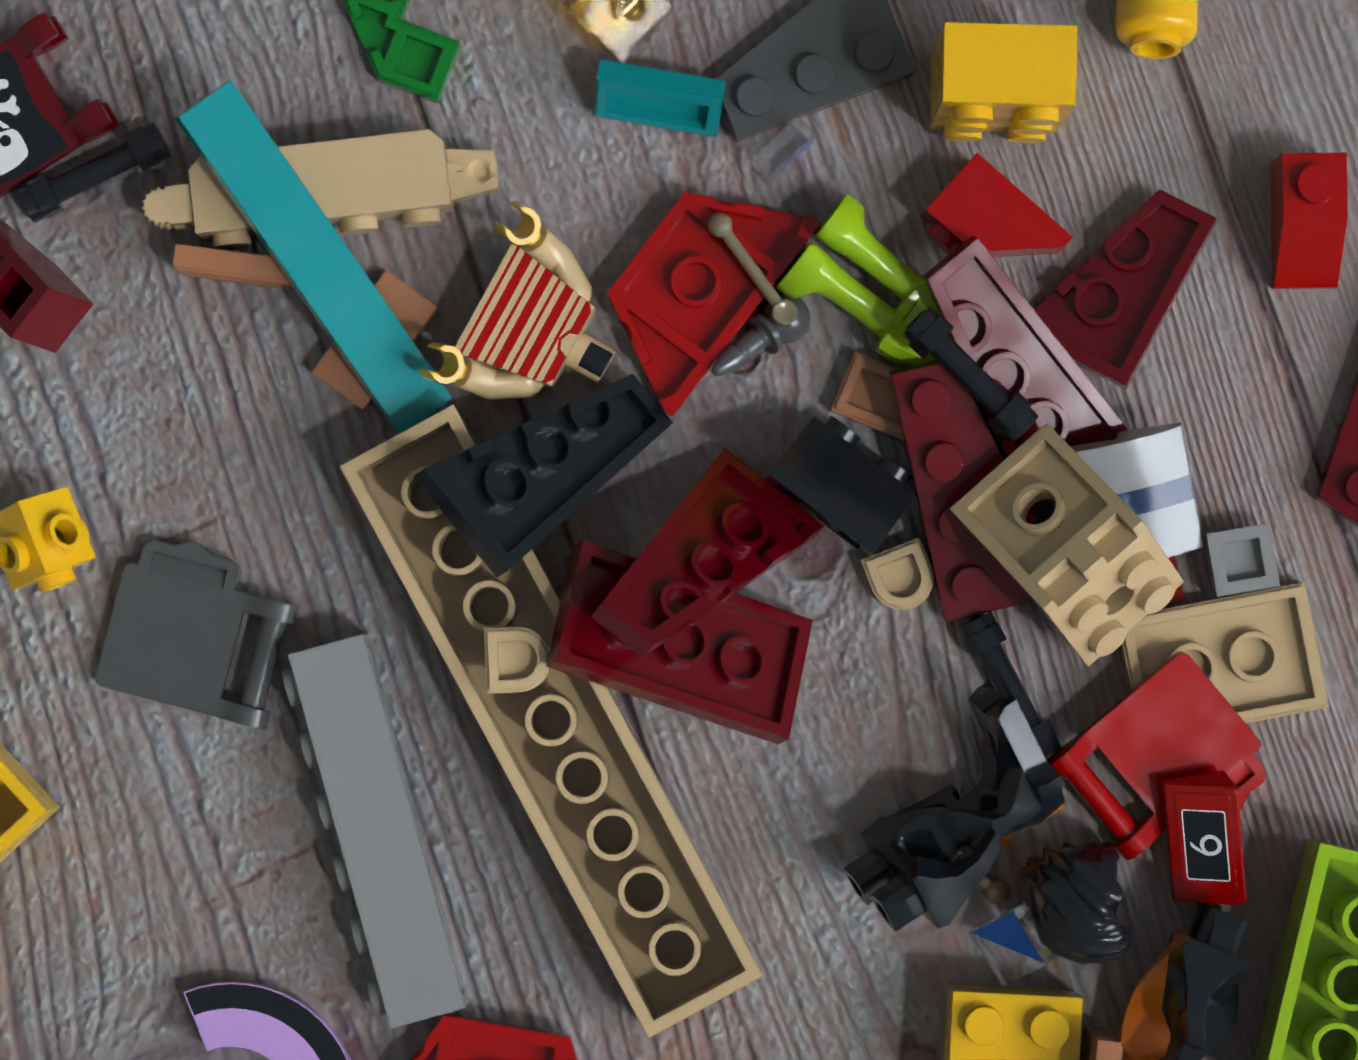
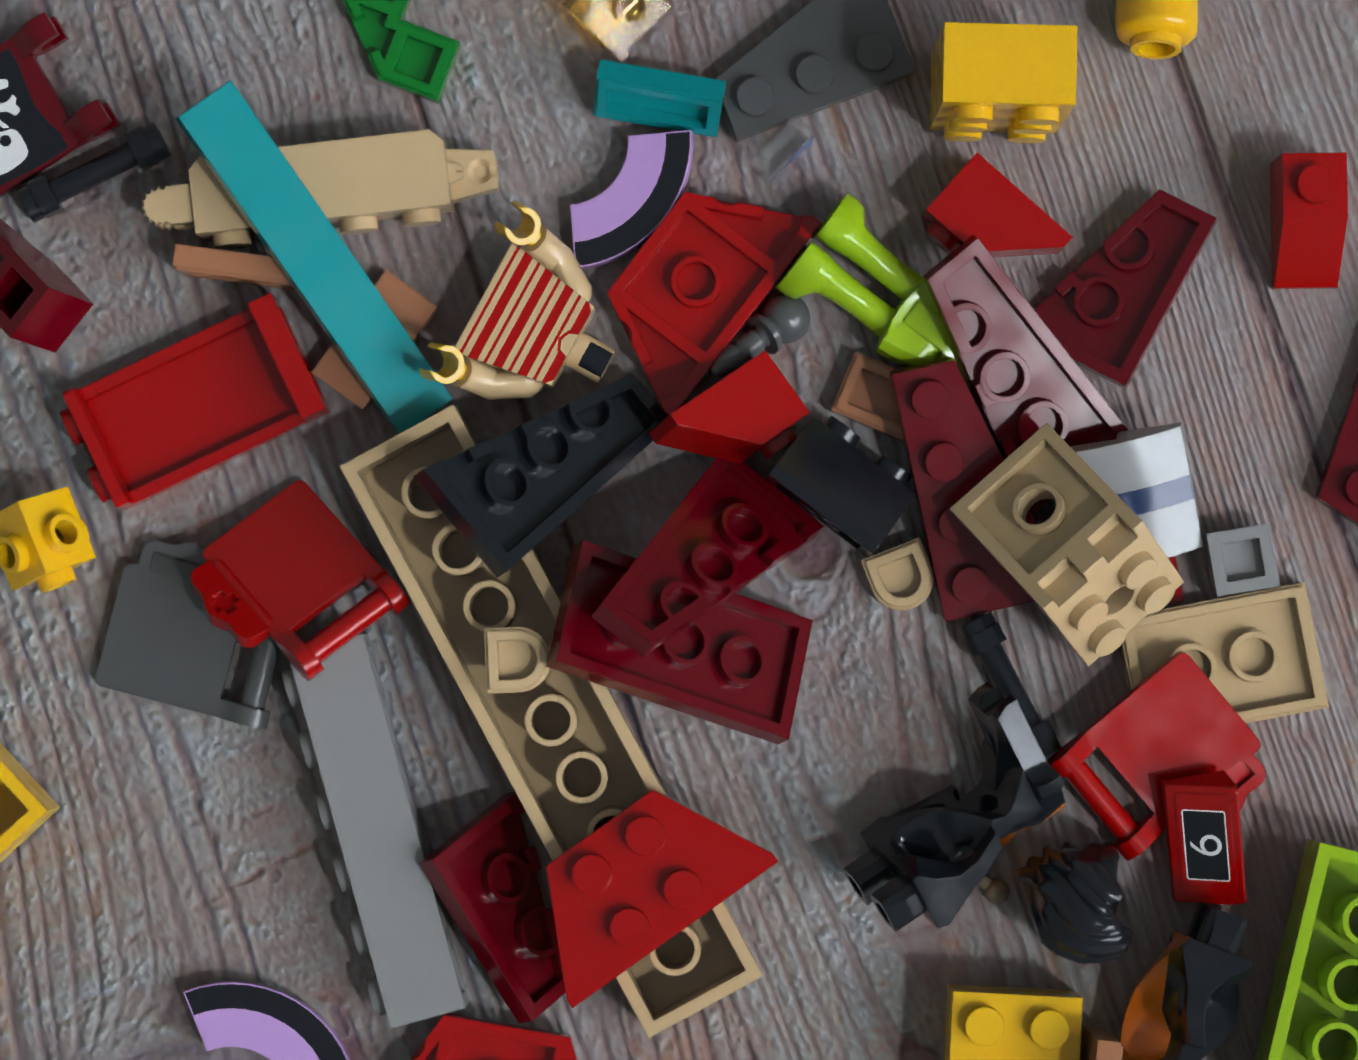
dark tan hinge [708,212,798,326] -> none
black bar [901,306,1039,443] -> none
clear tile [969,901,1057,986] -> none
none -> red panel [60,293,331,510]
none -> red piece [190,480,411,681]
none -> dark red wing [418,791,566,1023]
none -> red wing [546,789,778,1008]
none -> tile [570,130,694,269]
none -> red slope [649,350,810,464]

